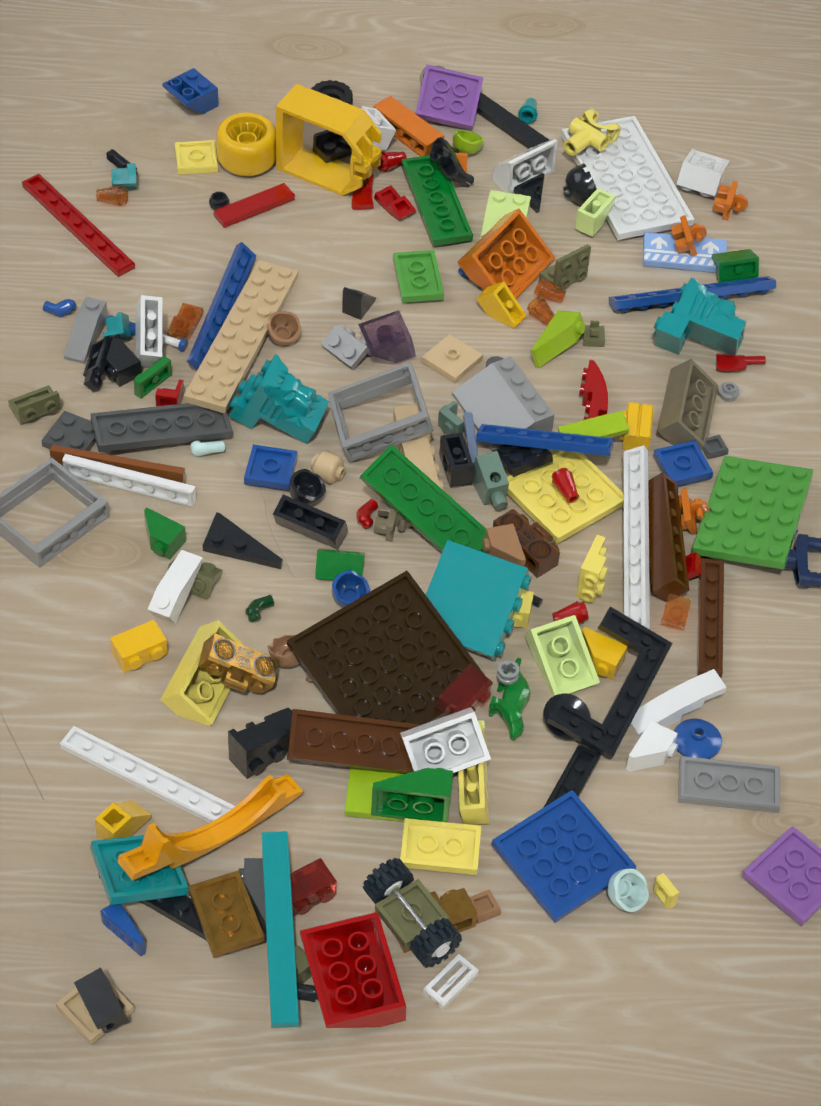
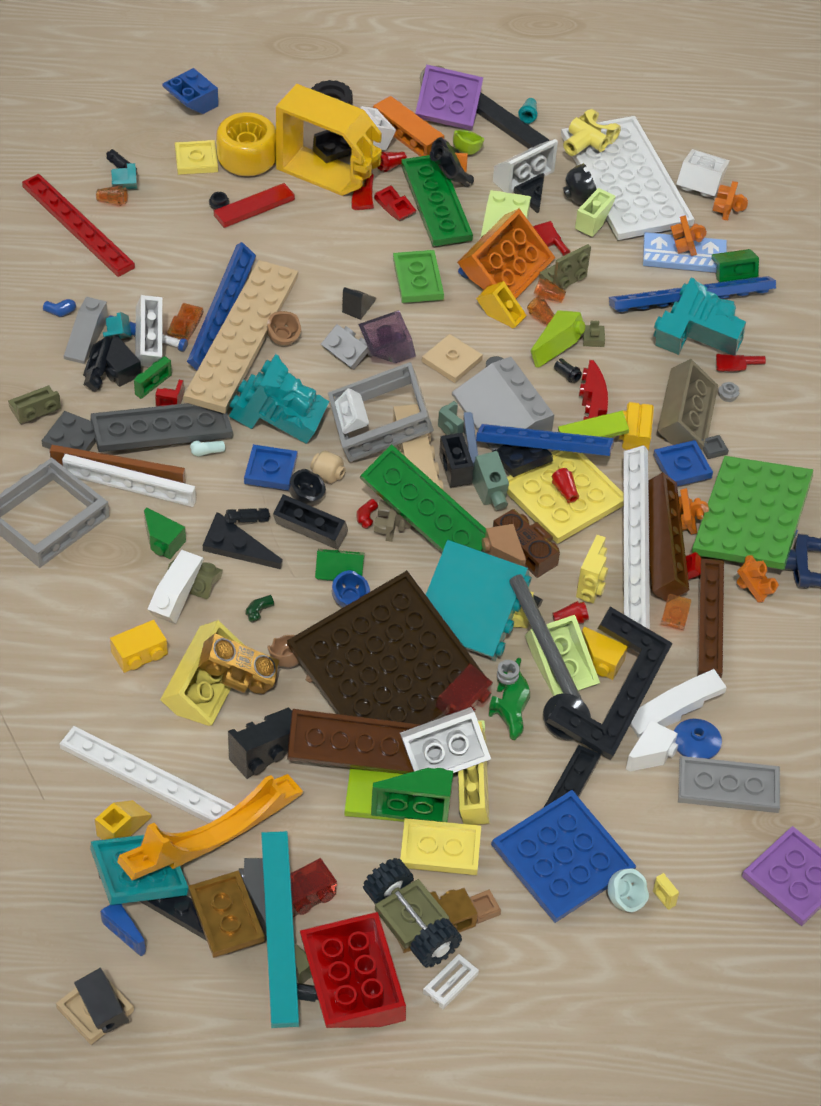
none -> black axle [225,508,270,523]
none -> white slope [335,388,369,434]
none -> dark grey axle [510,574,583,701]
none -> red piece [533,221,570,256]
none -> black pin [554,358,582,383]
none -> orange hips [737,555,779,602]

